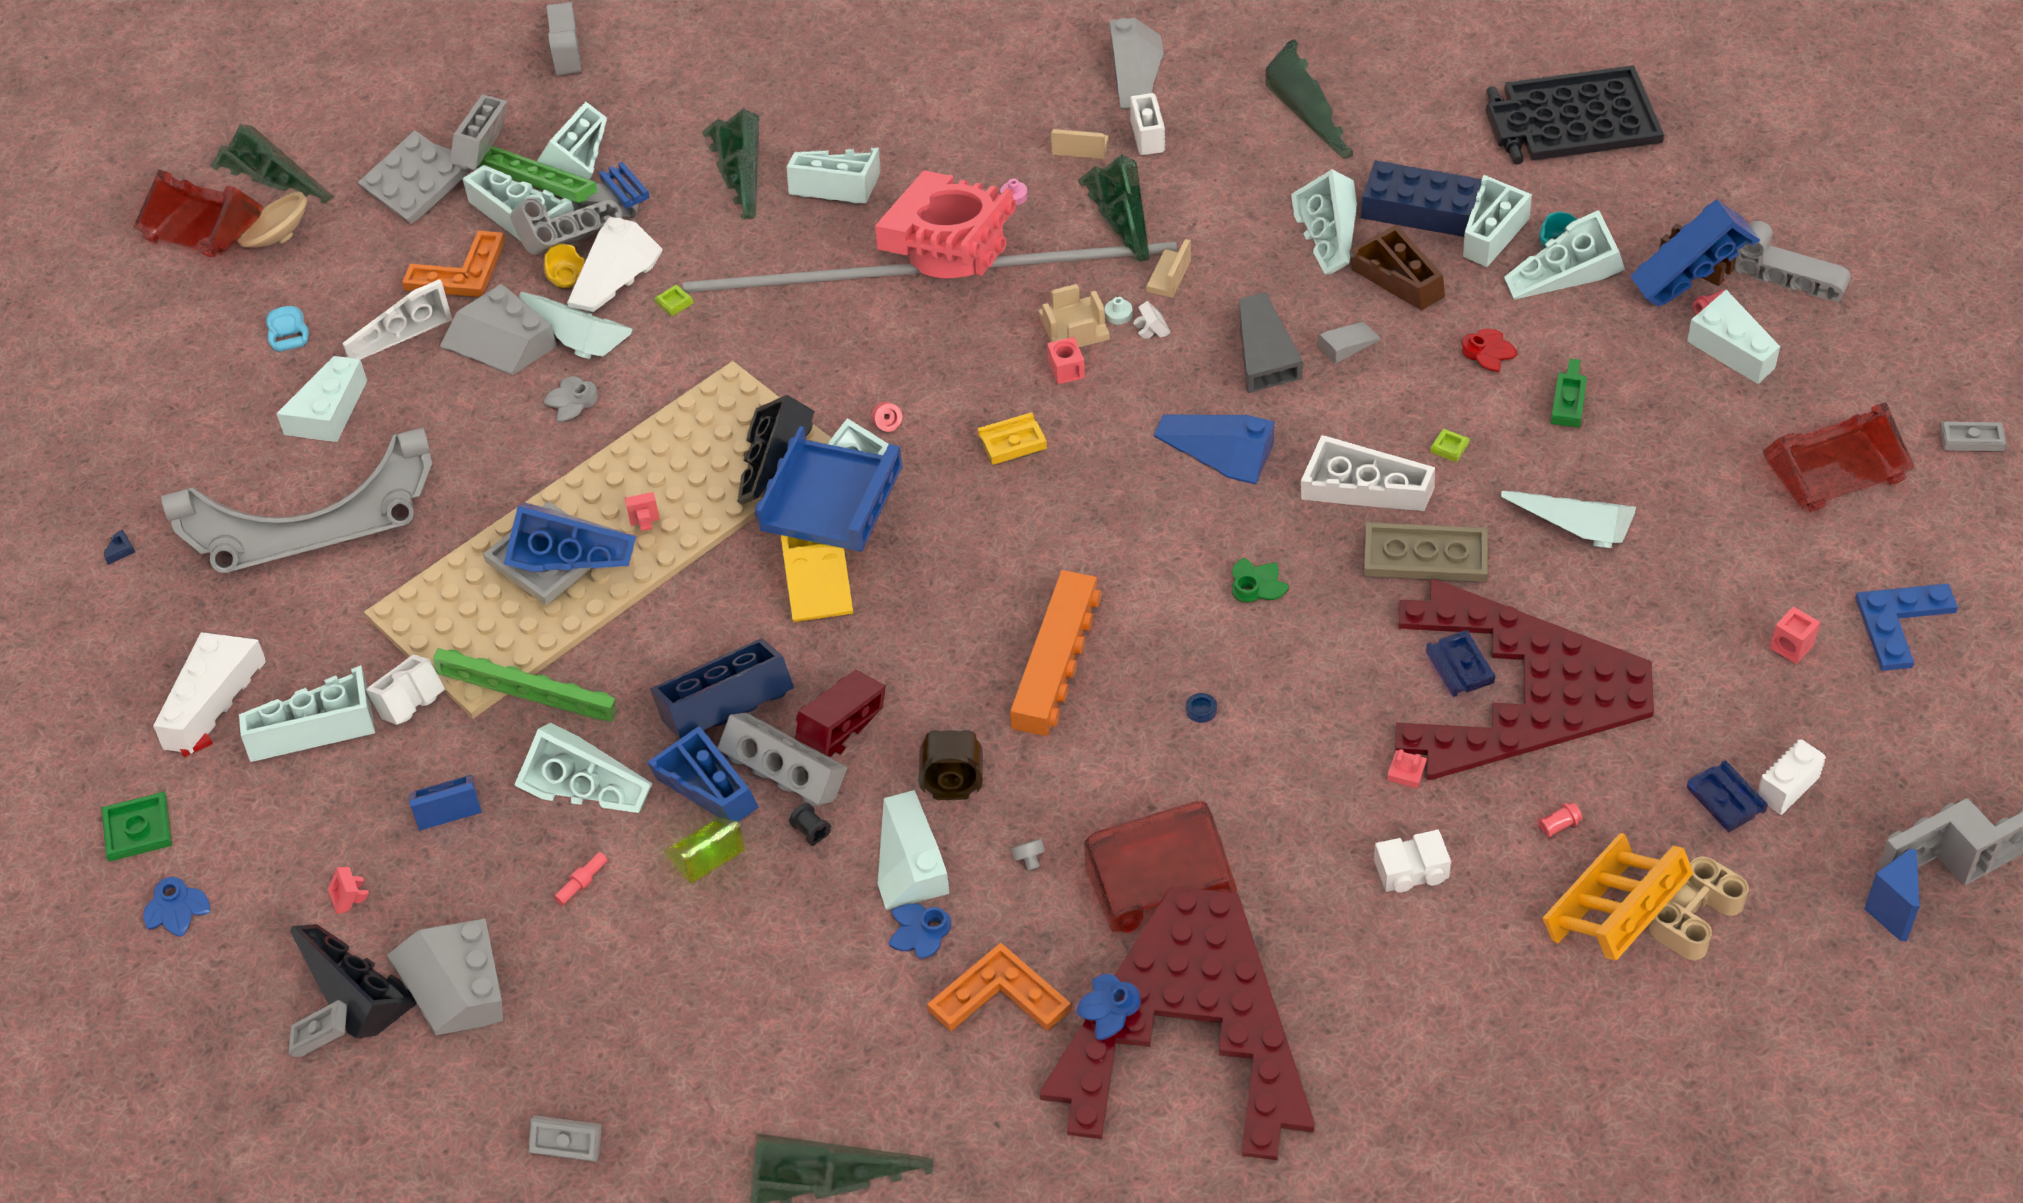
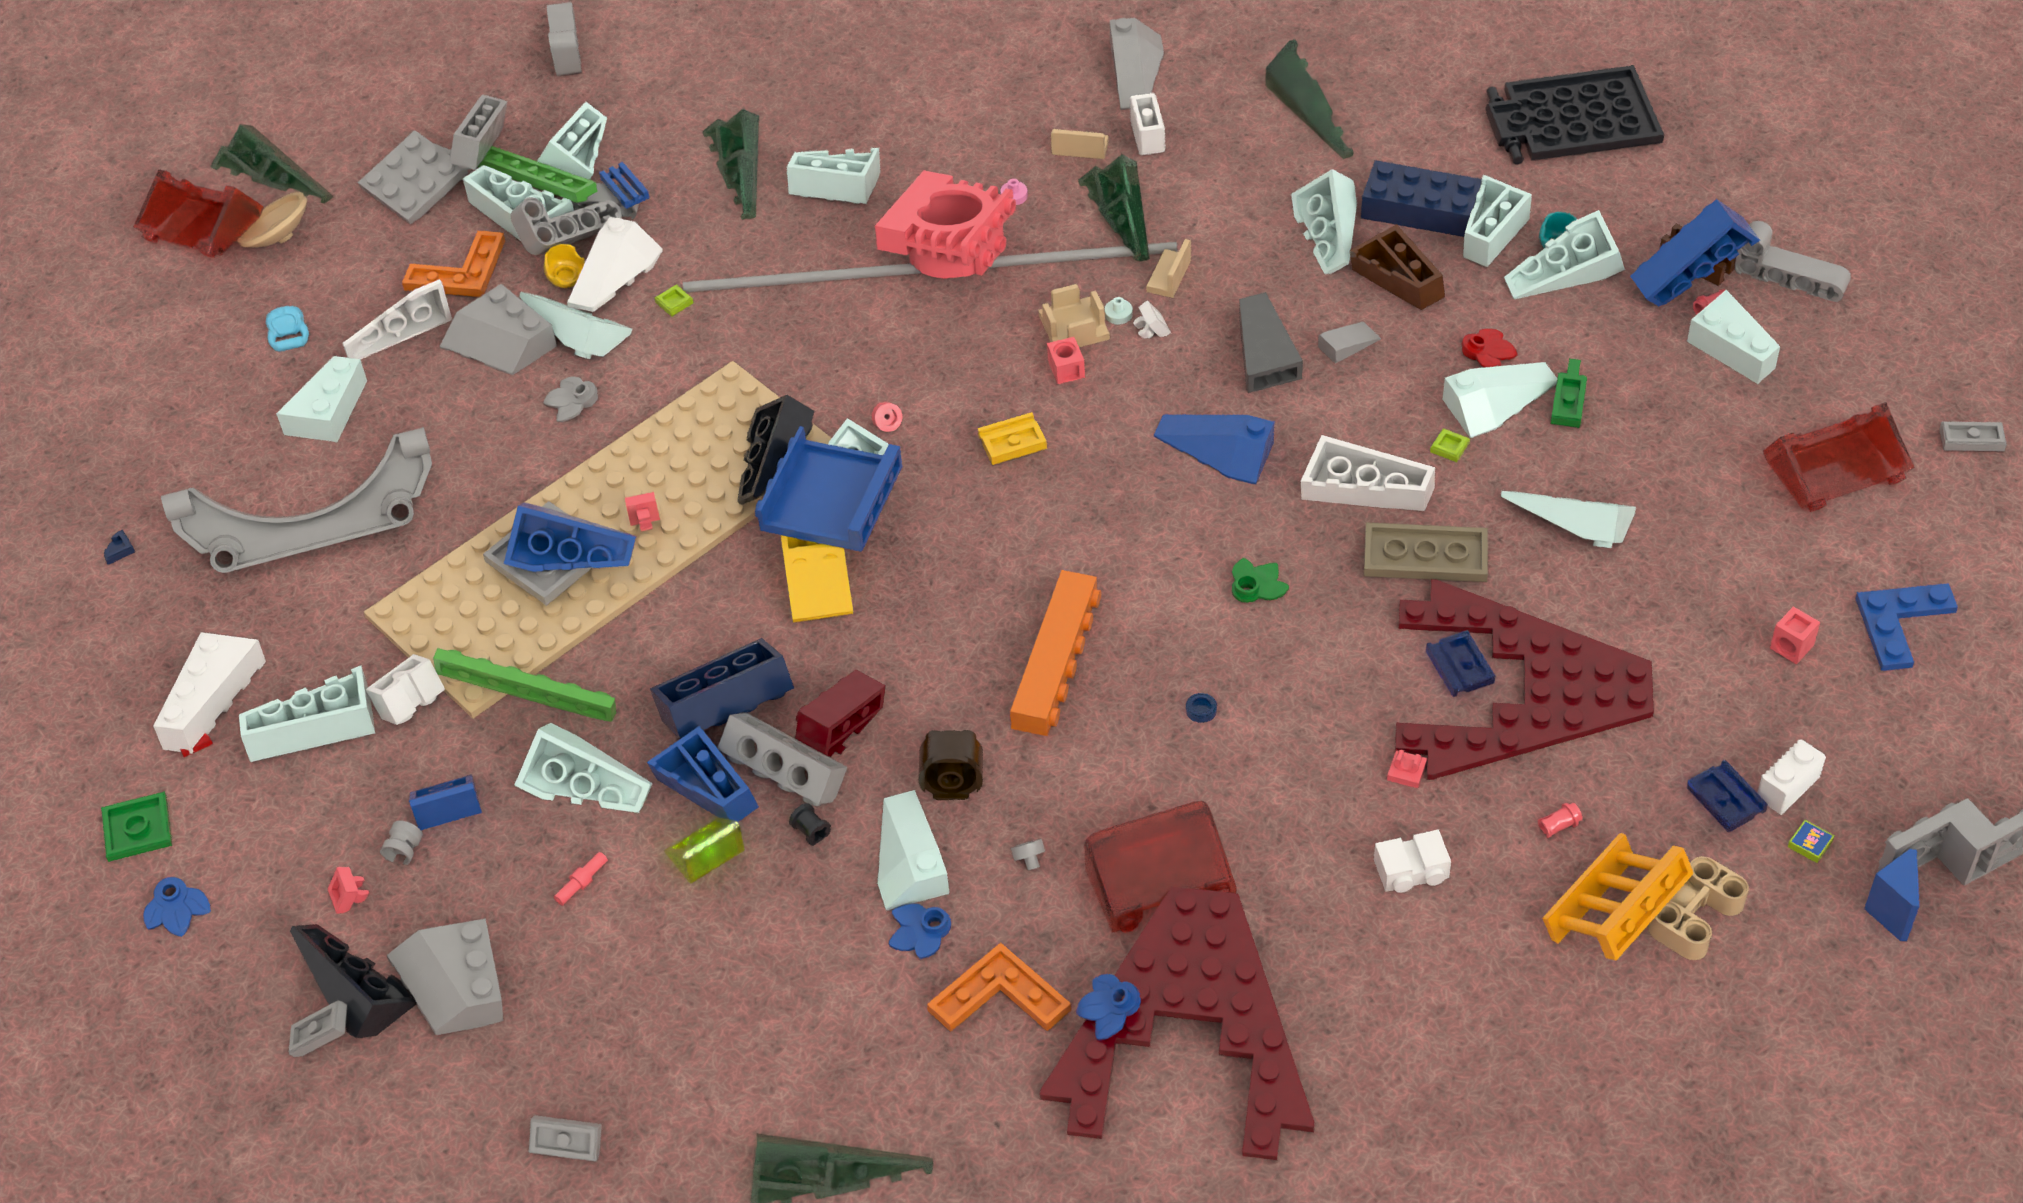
none -> light grey wheel [380,821,423,865]
none -> light aqua wedge [1443,362,1557,438]
none -> tile [1788,820,1835,863]

